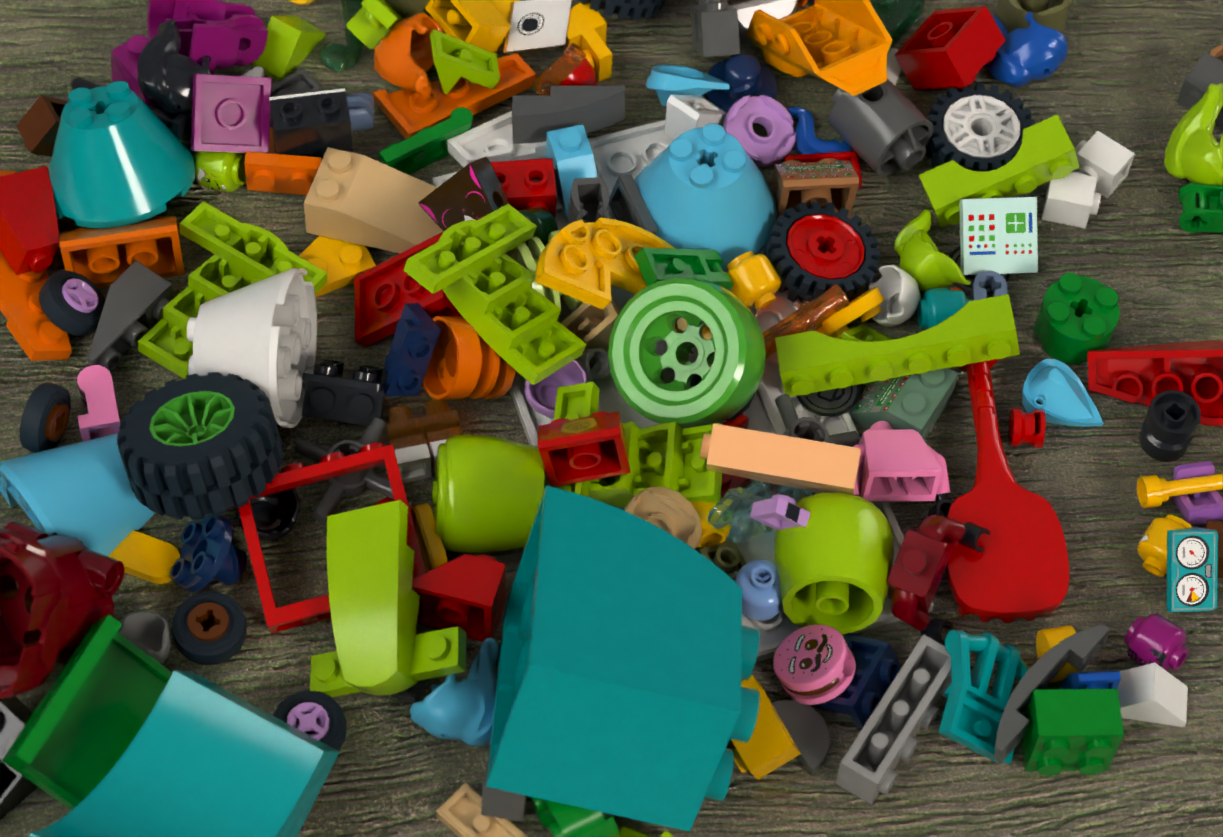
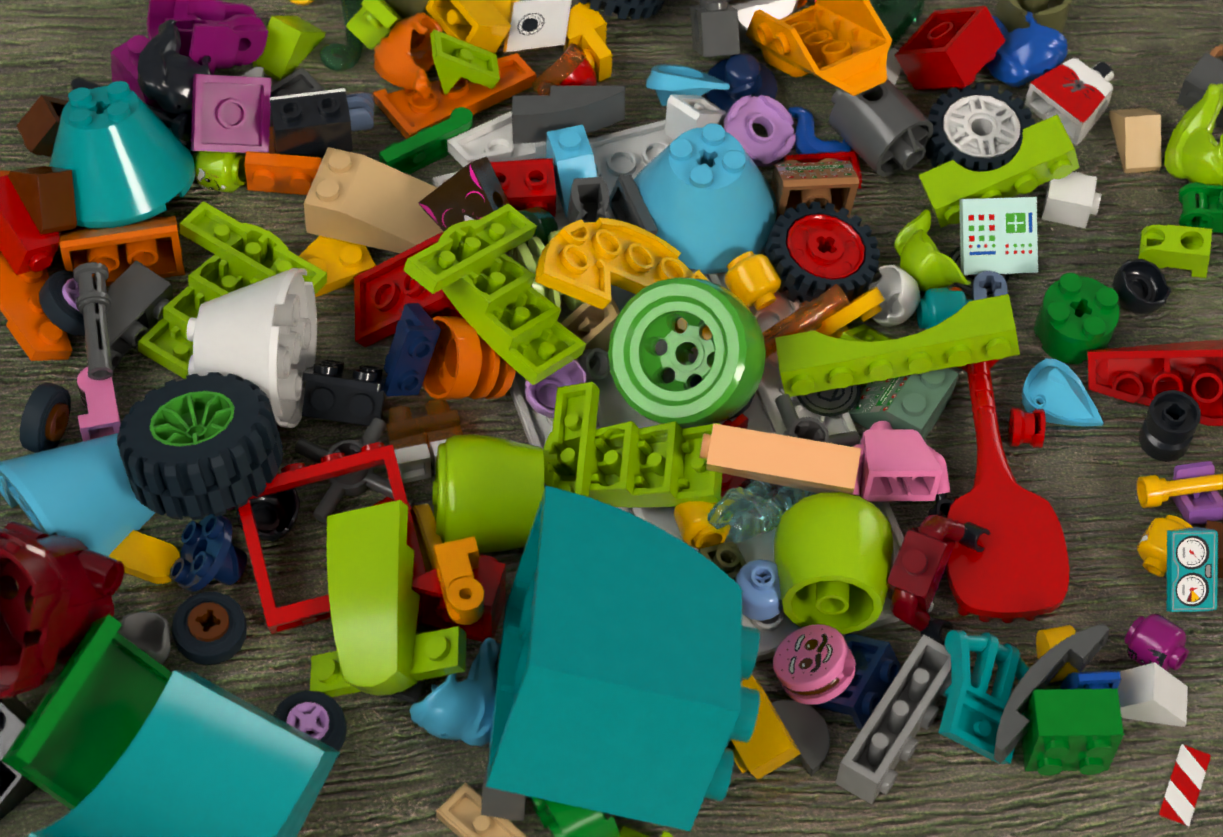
red slope [538,411,631,487] -> none
tan tile [624,487,702,550] -> none
green plate [634,247,733,290] -> none
lavender plate [750,495,810,531] -> none
white brick [1072,131,1135,199] -> none
none -> reddish brown slope [8,166,77,234]
none -> dark grey pin [73,262,114,380]
none -> light orange leg [434,536,484,625]
none -> torso [1024,58,1114,146]
none -> tan slope [1109,108,1162,173]
none -> black hair [1113,259,1171,315]
none -> lime leg [1138,225,1212,278]
none -> sticker [1159,745,1211,826]

